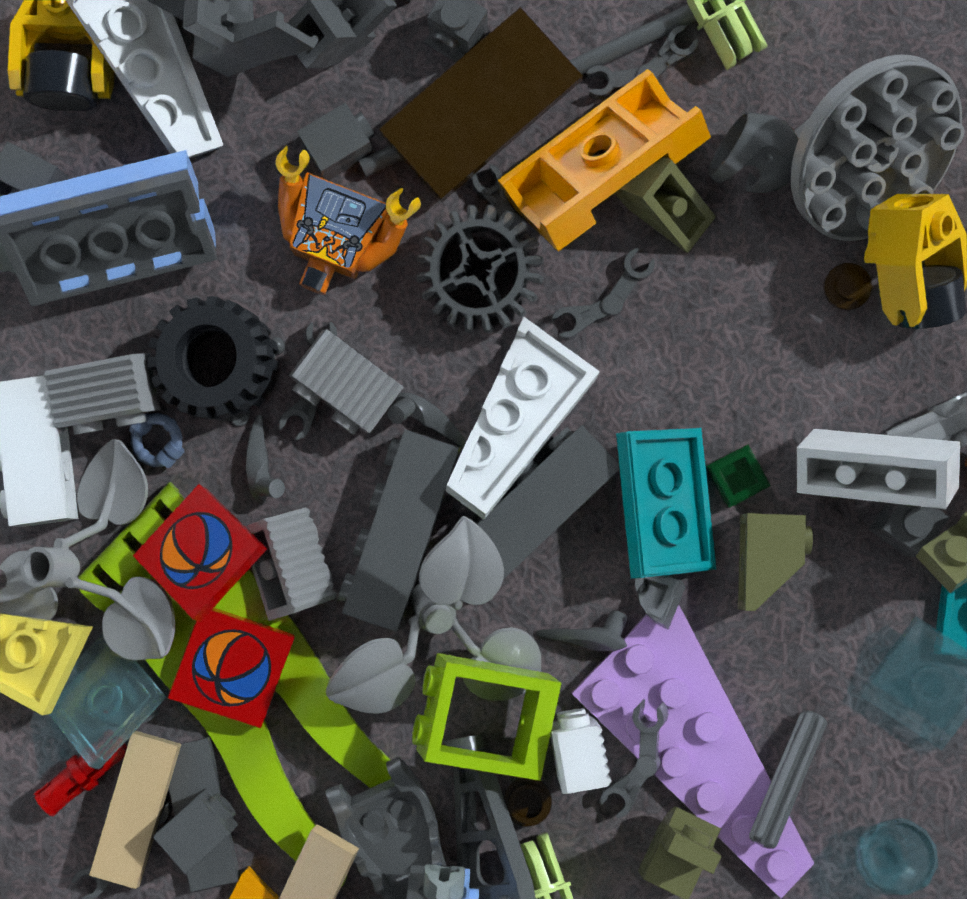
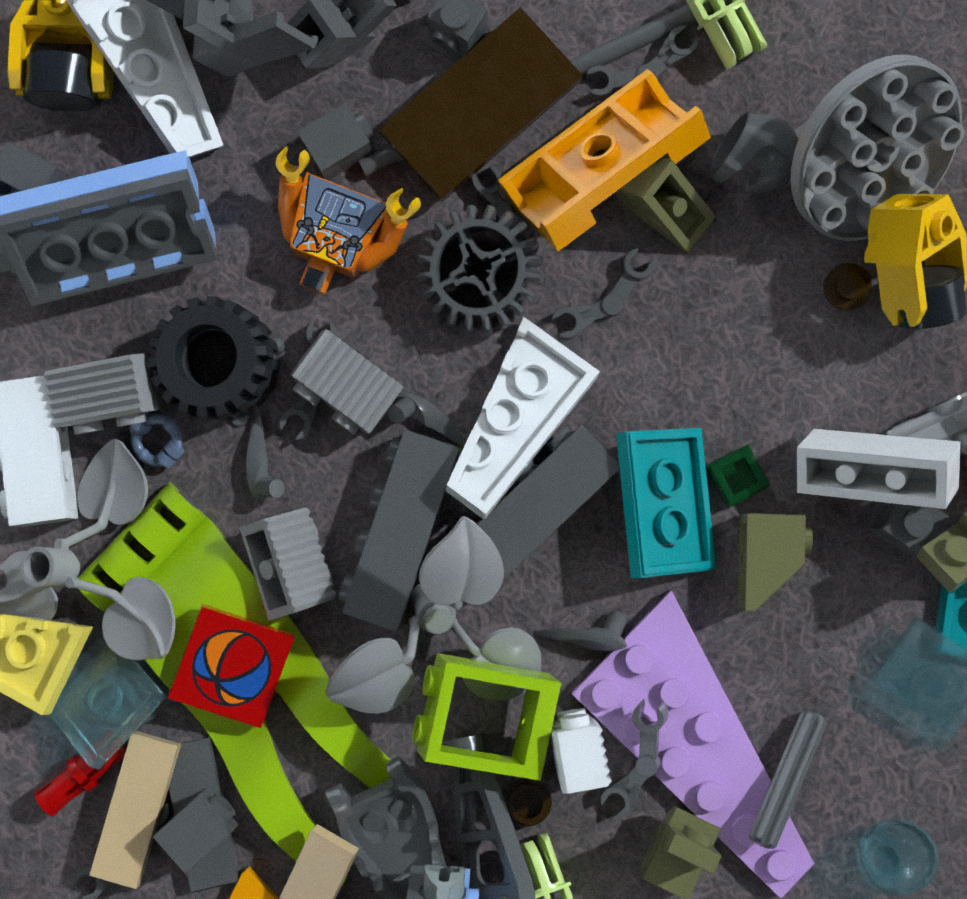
tile [133,484,267,622] -> none
dark grey tile [635,575,686,630] -> none

